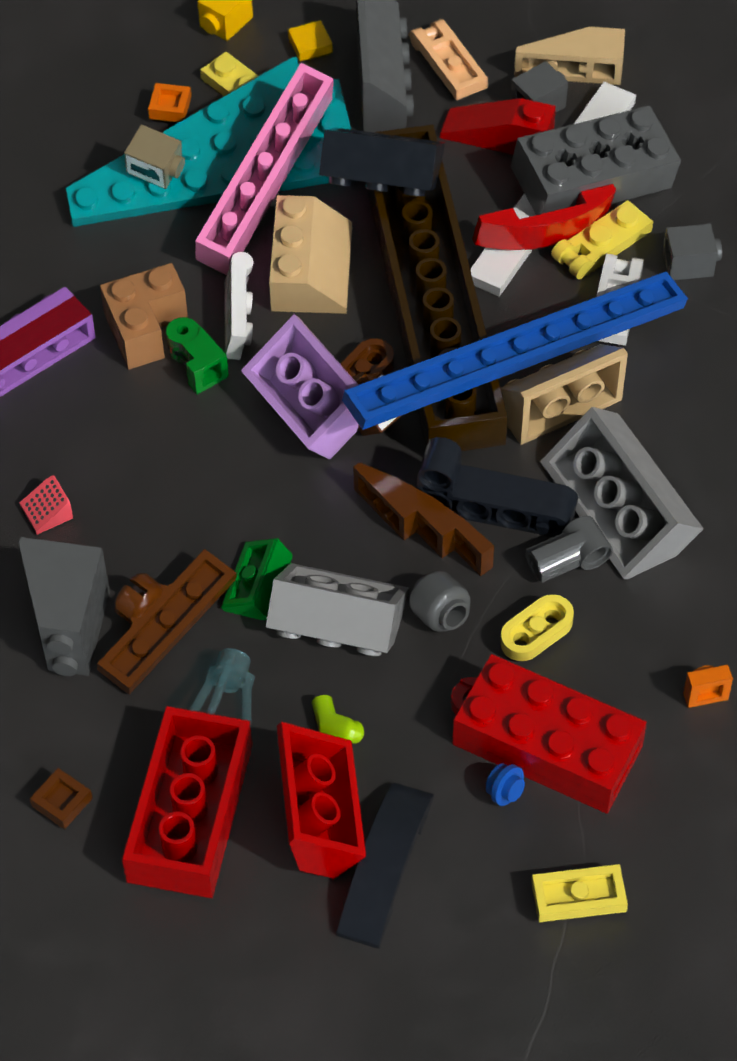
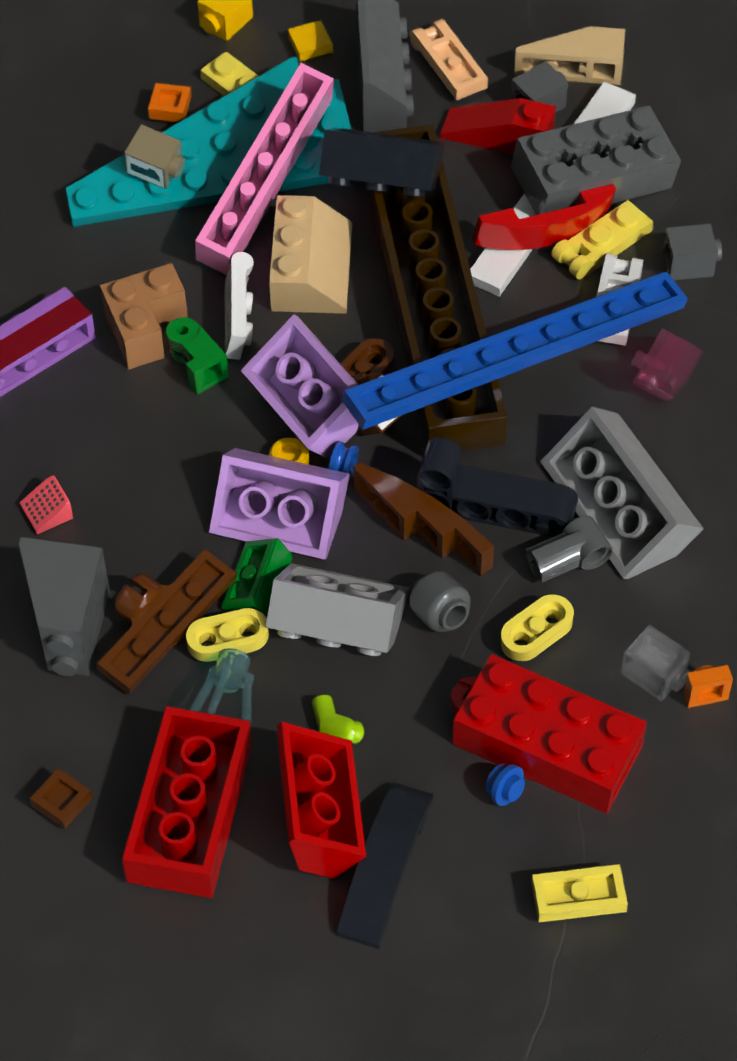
tan slope [500,344,628,445] -> none
none -> light yellow plate [186,608,269,662]
none -> lavender slope [209,448,350,559]
none -> yellow tile [269,437,309,465]
none -> blue bush [329,441,359,481]
none -> clear brick [621,625,690,701]
none -> clear pink brick [631,328,703,401]

